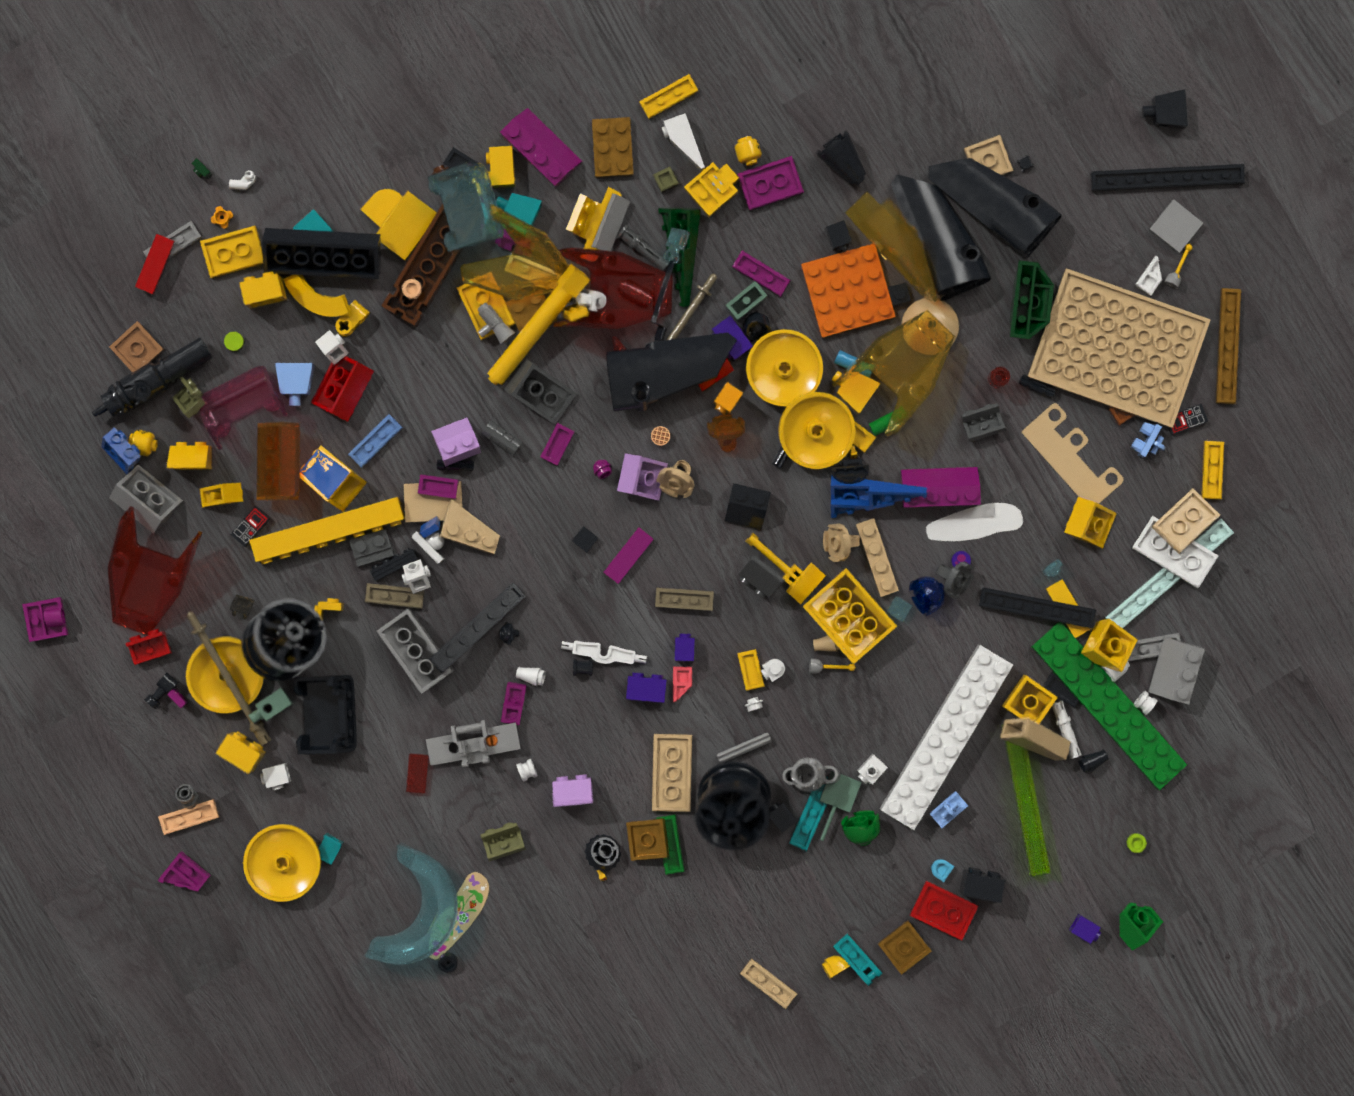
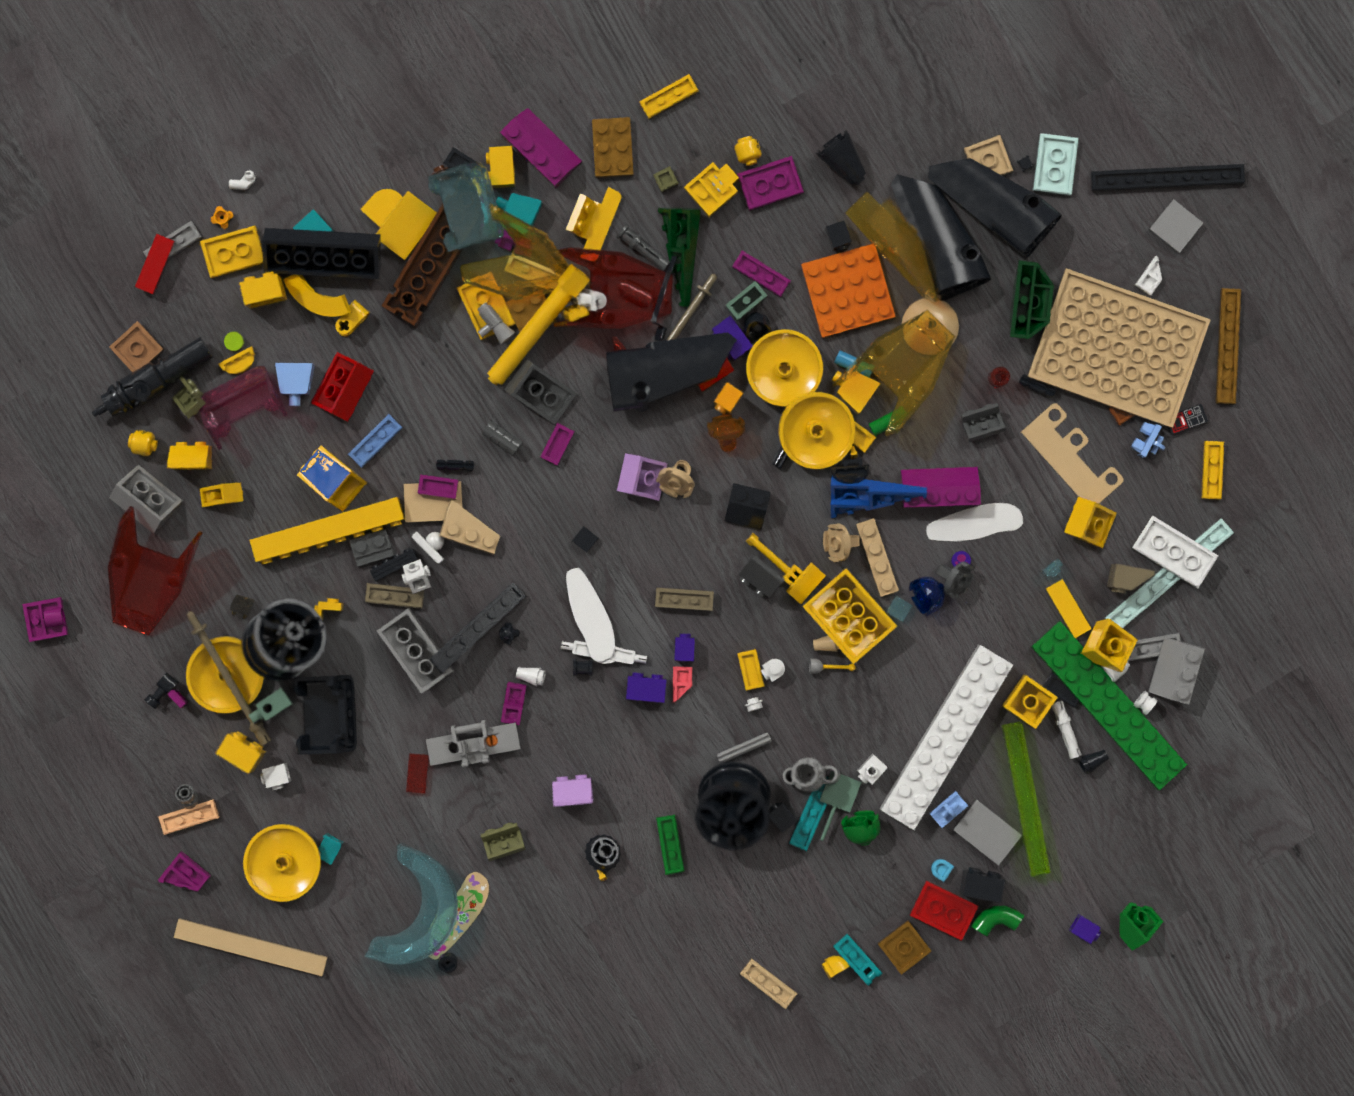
blue plate [101,428,140,475] -> none
red bracket [125,629,172,665] -> none
dark green plate [191,158,213,180] -> none
black tile [230,505,271,547] -> none
clear orange brick [257,422,300,501] -> none
white brick [315,330,349,365] -> none
light nougat tile [402,279,422,299] -> none
blue tile [420,516,441,538] -> none
lavender slope [431,418,481,466] -> none
white wheel [516,759,538,782] -> none
light grey tile [591,193,630,254] -> none
magenta plate [593,460,612,479] -> none
magenta tile [604,527,654,584] -> none
pearl gold plate [626,818,669,861] -> none
tile [651,426,670,446] -> none
tan tile [652,734,692,812] -> none
white slope [661,114,705,171] -> none
clear light blue plate [663,228,690,263] -> none
black plate [887,282,911,306] -> none
black tile [979,587,1096,629] -> none
tan slope [1000,718,1071,761] -> none
lime tile [1126,833,1147,853] -> none
black torso [1142,89,1188,129] -> none
tan tile [1152,488,1220,554] -> none
hinge [1164,244,1192,288] -> none
none -> tan tile [174,918,328,976]
none -> yellow tile [218,346,255,374]
none -> white sticker [566,568,615,662]
none -> light grey tile [953,800,1022,865]
none -> green cylinder [971,905,1024,937]
none -> light aqua tile [1033,133,1079,196]
none -> dark tan slope [1107,564,1155,593]

